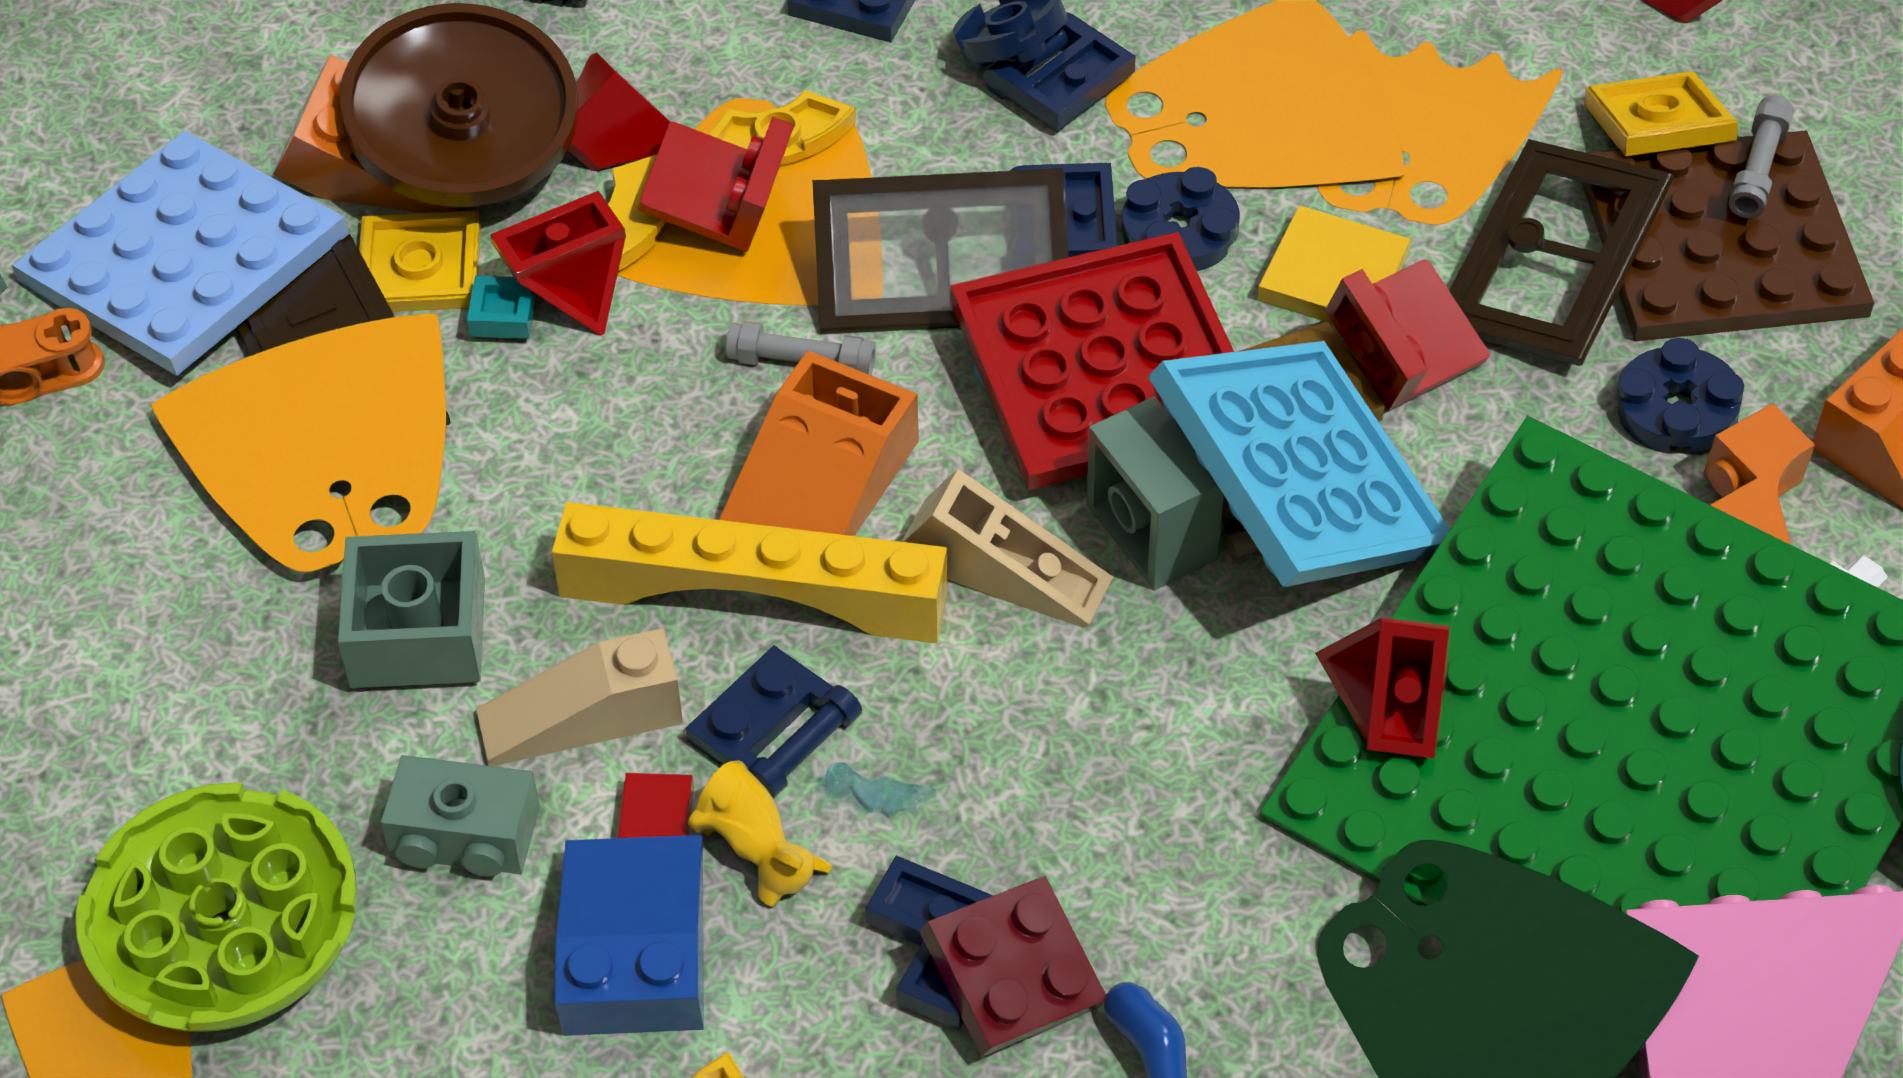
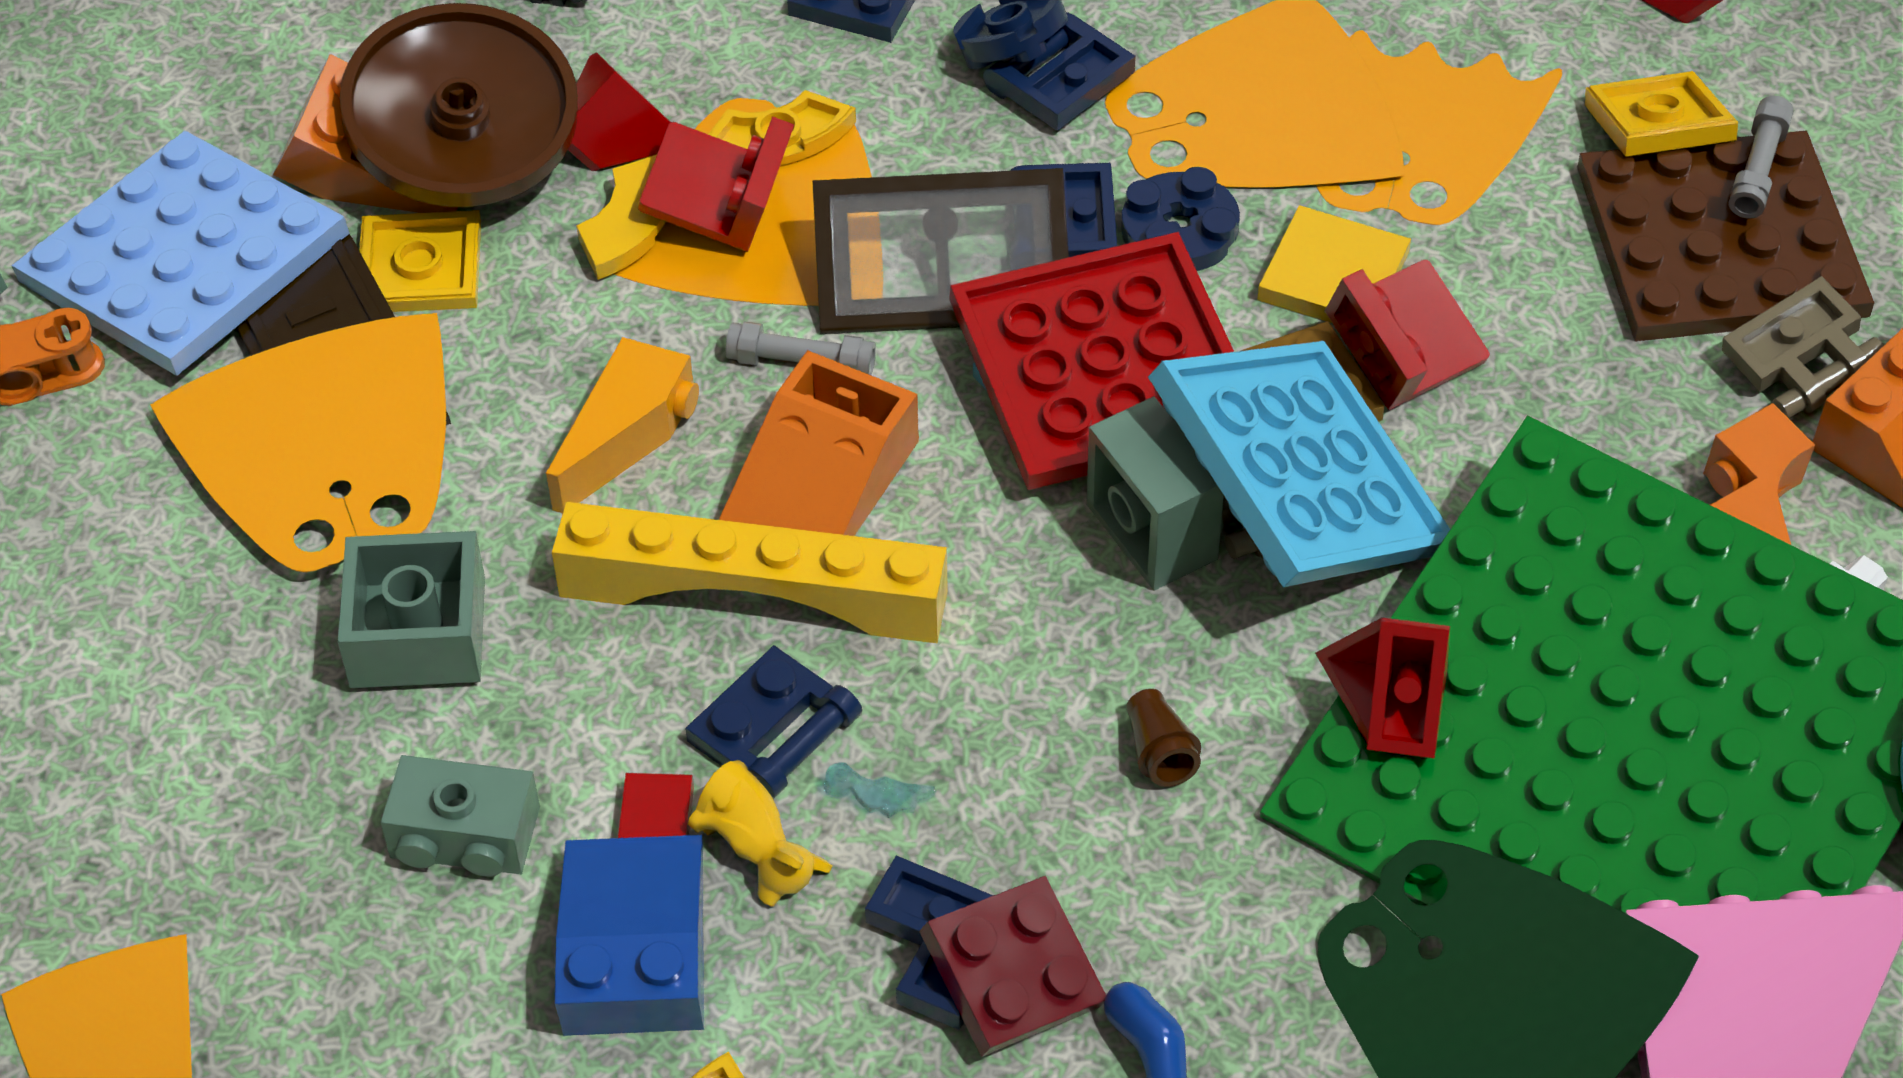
lime brick [75,782,357,1032] -> none
teal plate [467,276,537,339] -> none
tan slope [476,628,683,766] -> none
red slope [490,191,626,336] -> none
tan slope [902,469,1113,628] -> none
dark brown door [1449,139,1674,366] -> none
dark blue plate [1616,338,1745,454] -> none
none -> light orange slope [546,337,699,513]
none -> reddish brown cone [1126,689,1201,787]
none -> dark tan plate [1722,276,1884,419]

